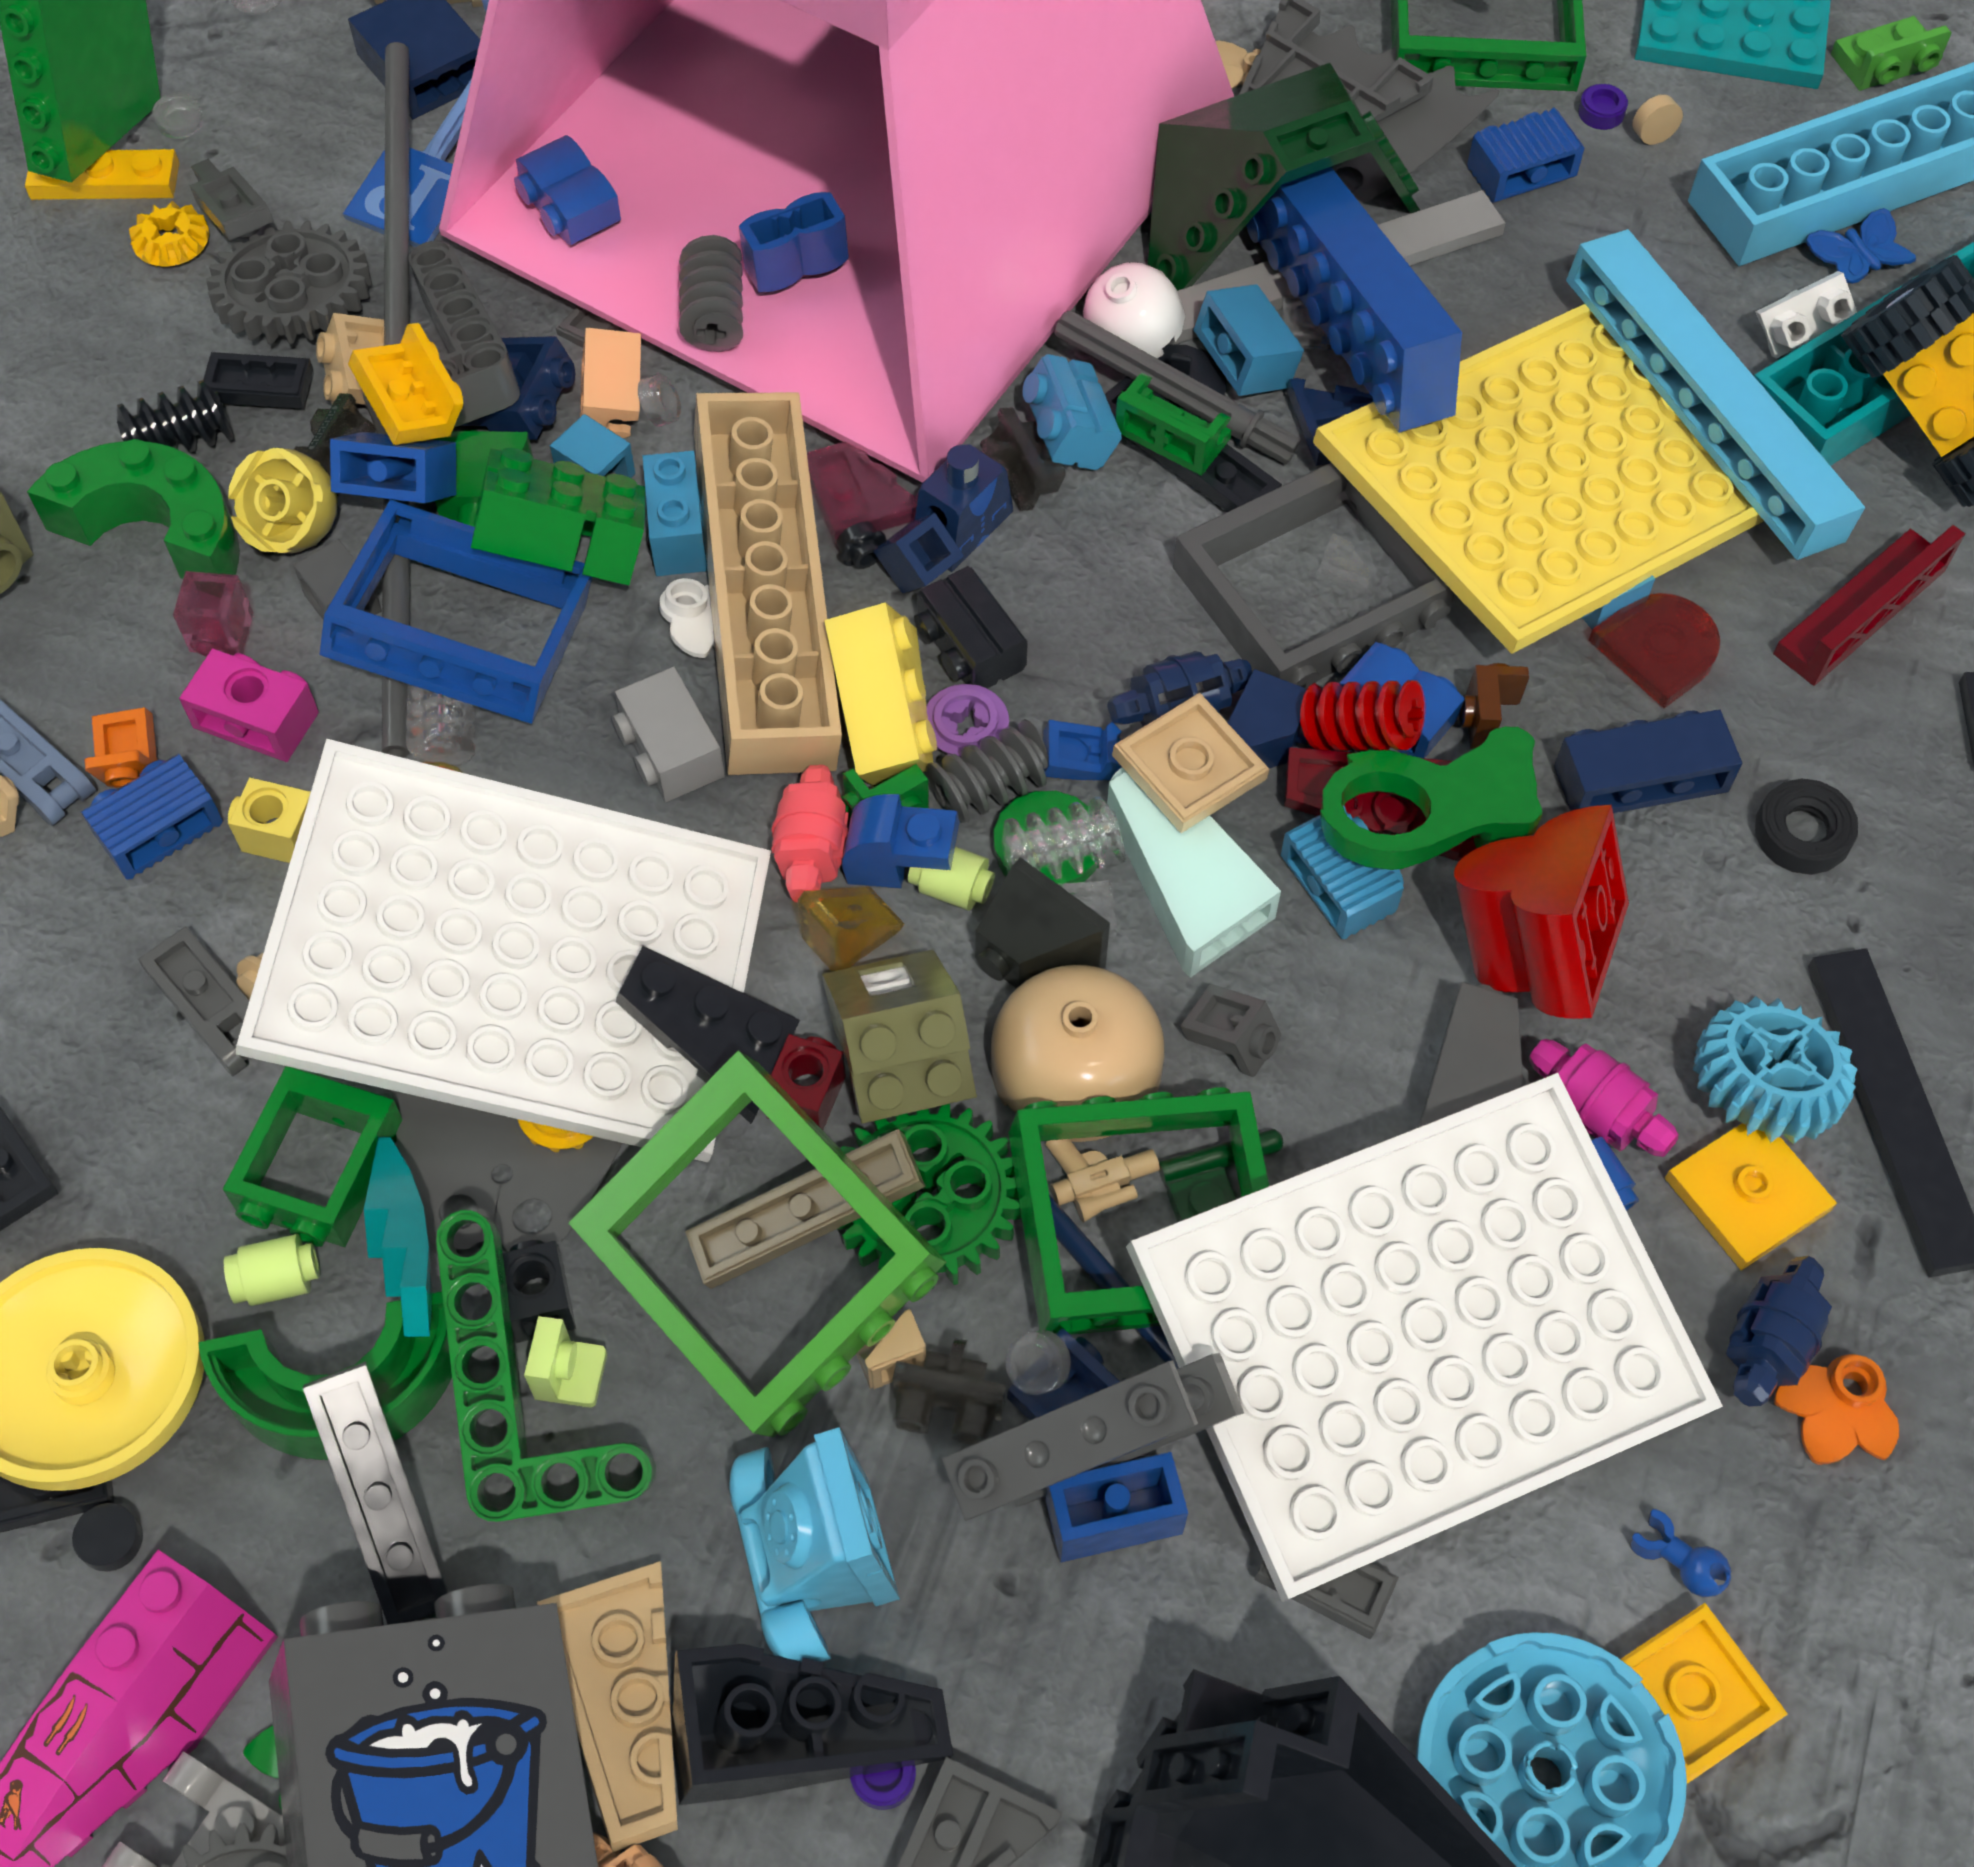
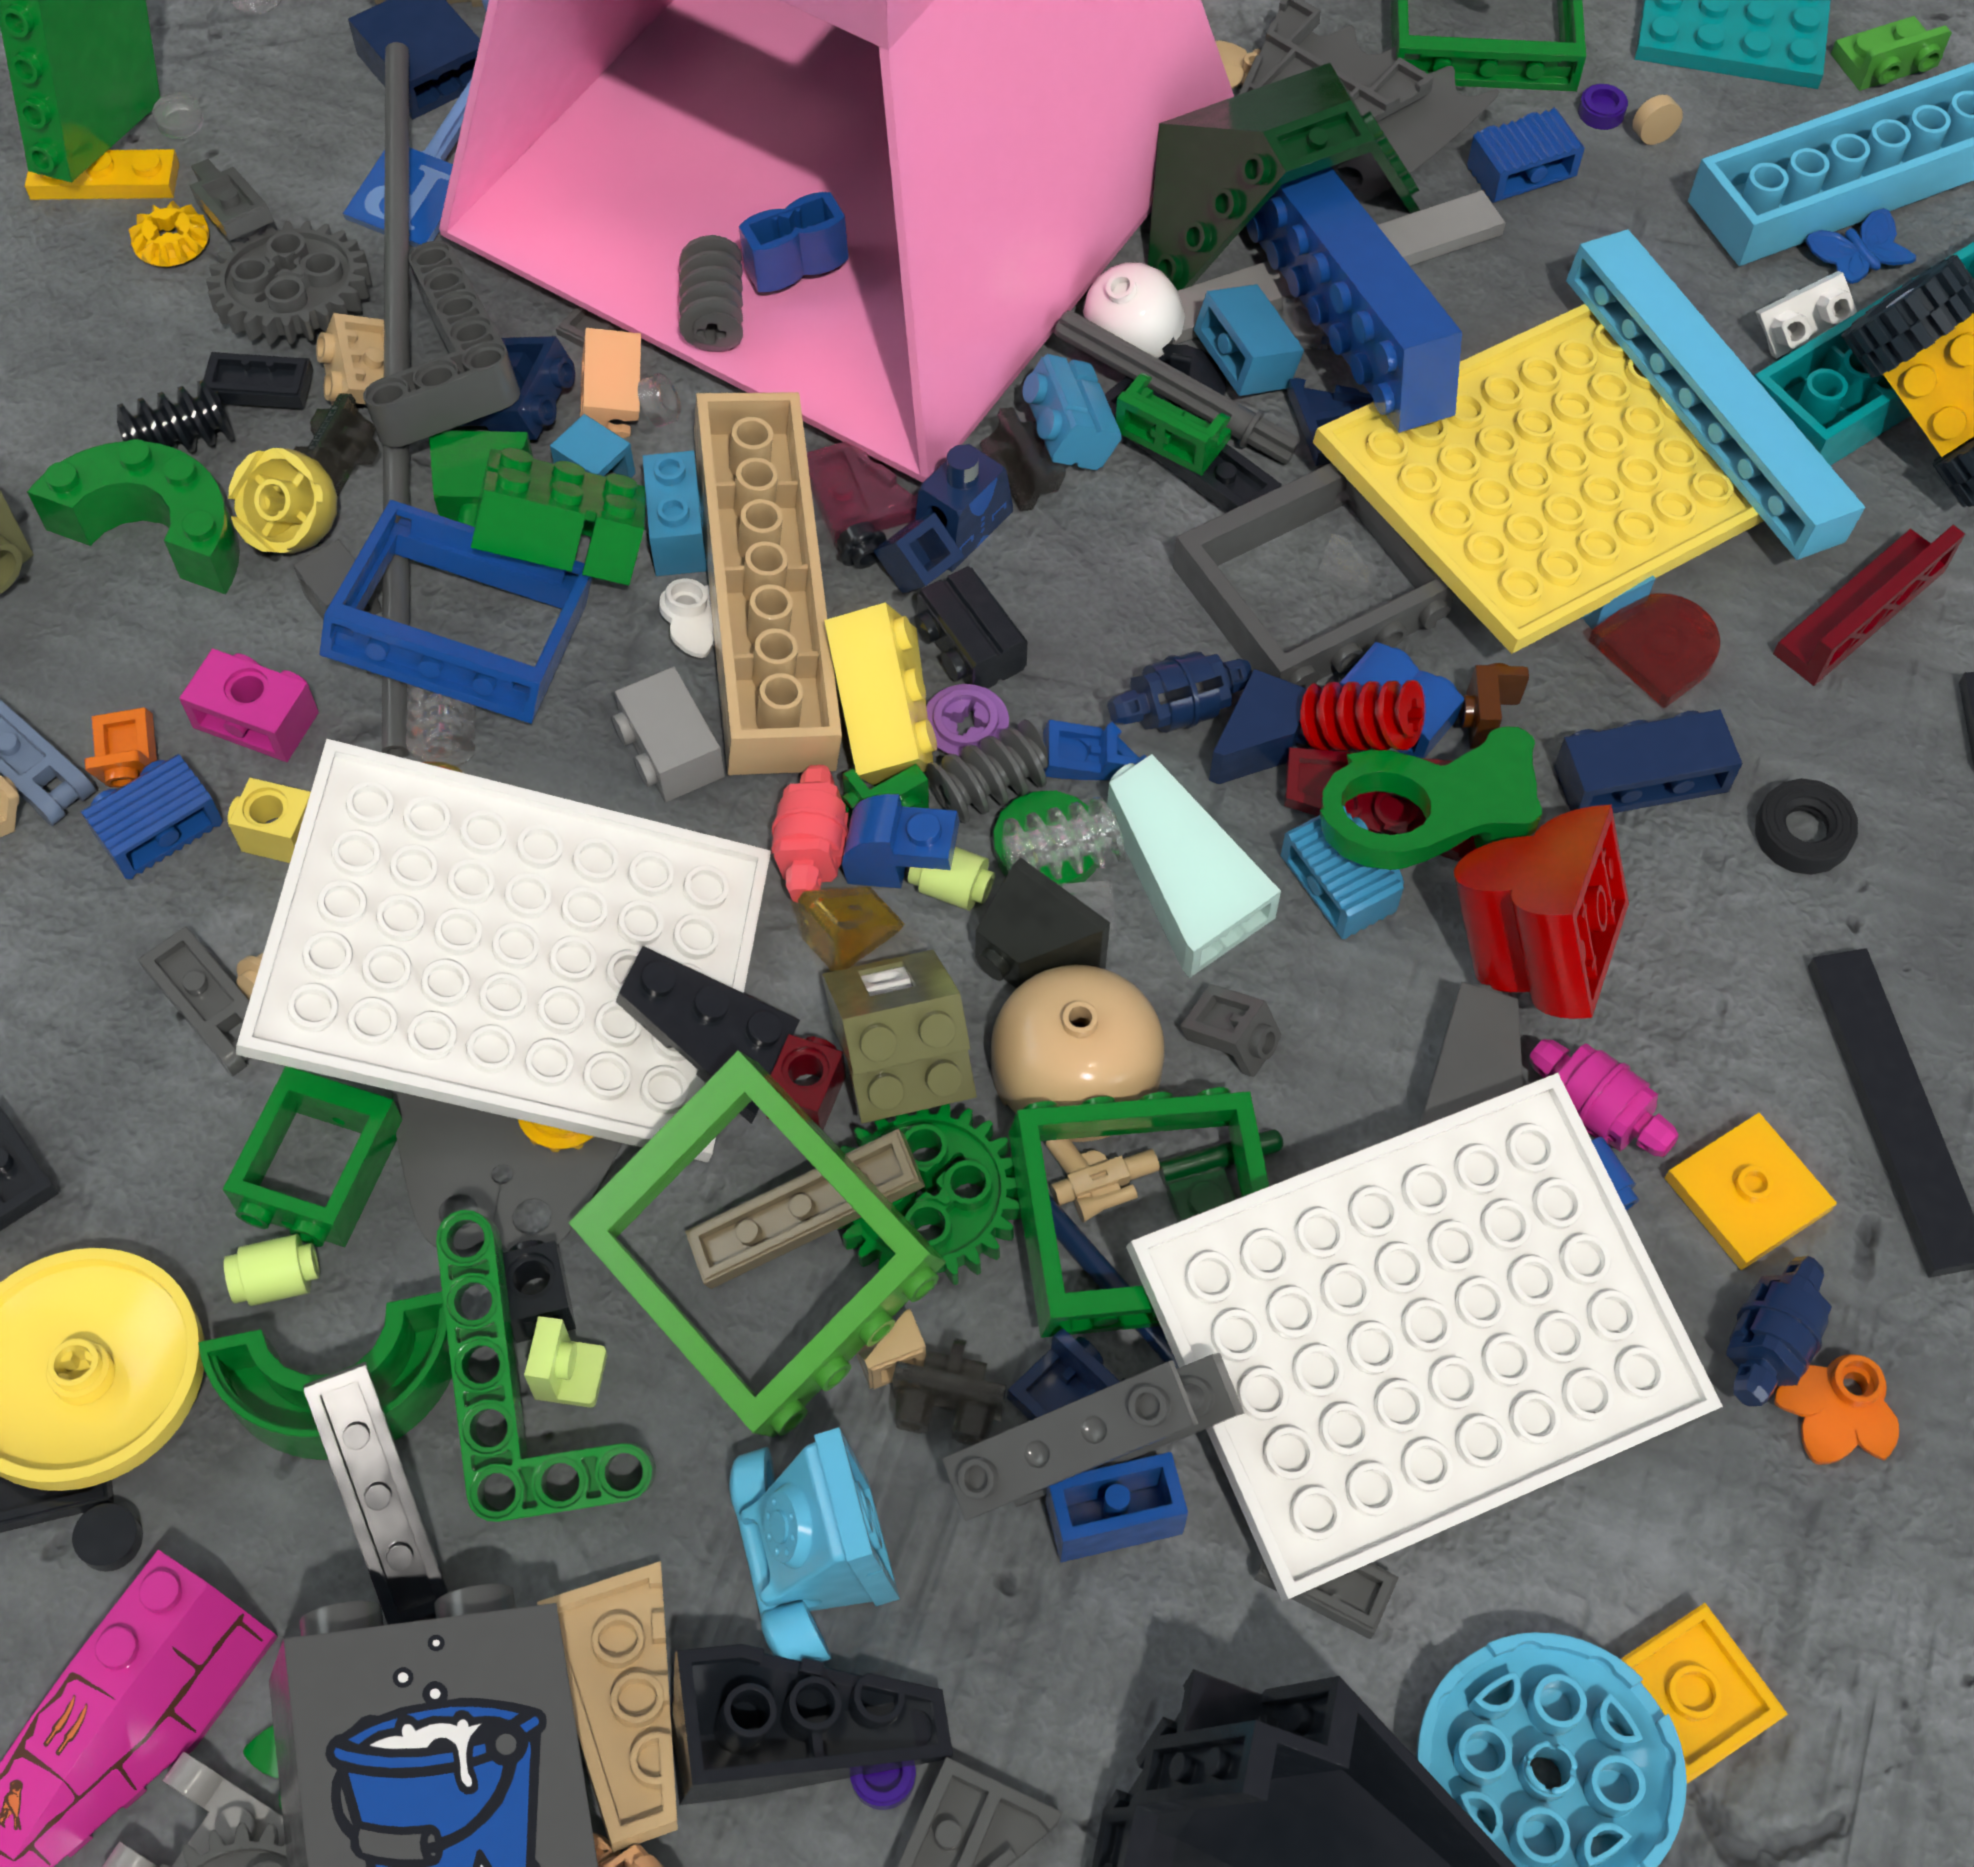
clear pink brick [173,571,253,656] -> none
blue brick [330,432,456,503] -> none
yellow bracket [348,323,463,445] -> none
teal slope [364,1137,433,1337] -> none
blue brick [514,135,621,245] -> none
clear tile [1006,1330,1071,1395] -> none
tan plate [1112,693,1270,833] -> none
blue arm [1630,1509,1731,1598] -> none
medium azure gear [1693,996,1857,1144] -> none

